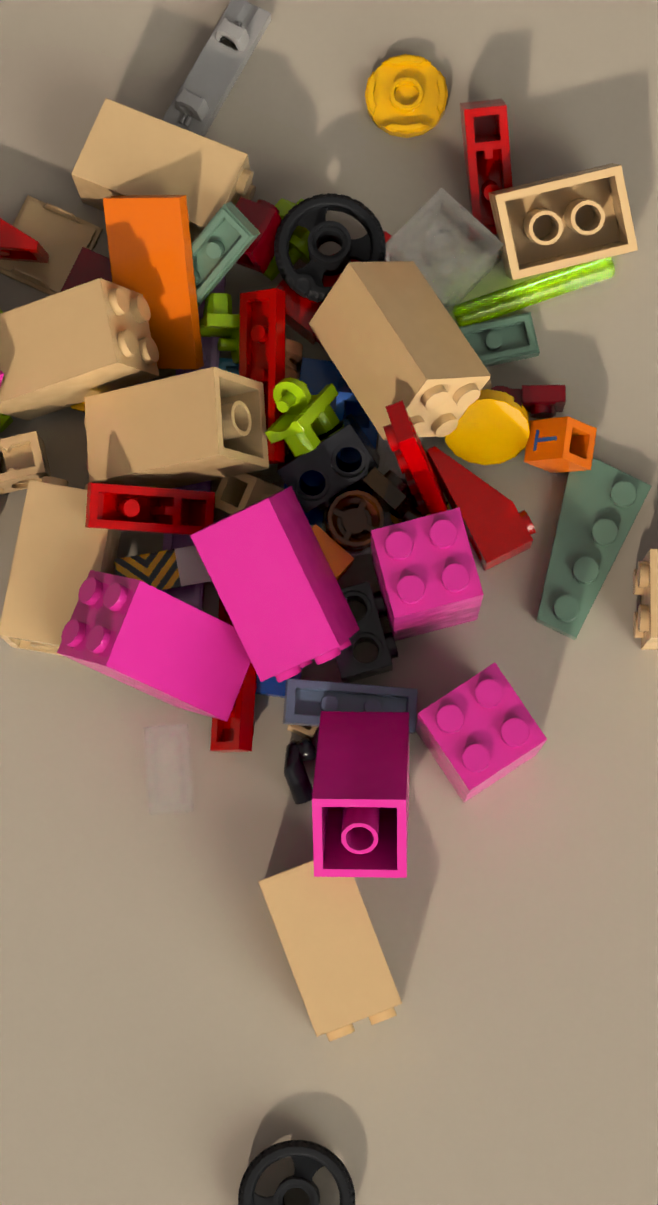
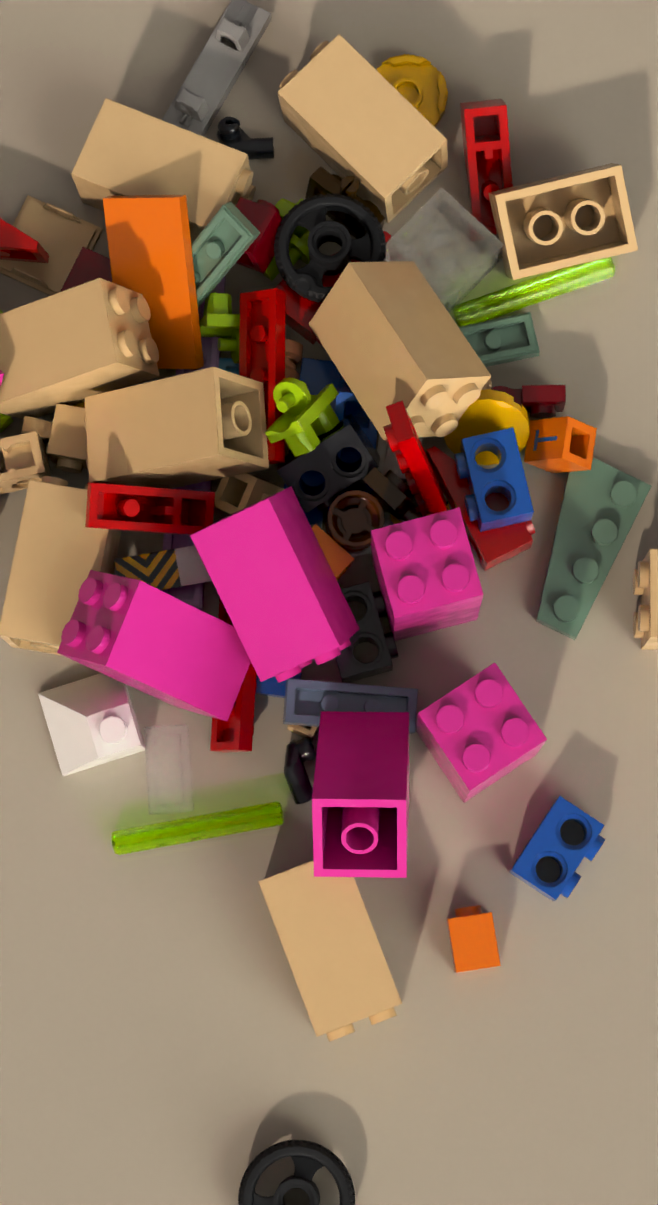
none -> tan brick [21,403,88,473]
none -> white slope [38,673,146,776]
none -> clear neon green axle [111,801,284,855]
none -> black arm [217,117,274,160]
none -> tan brick [277,34,448,223]
none -> dark brown plate [305,166,386,239]
none -> orange brick [447,905,501,973]
none -> blue brick [454,427,534,532]
none -> blue brick [509,796,605,901]

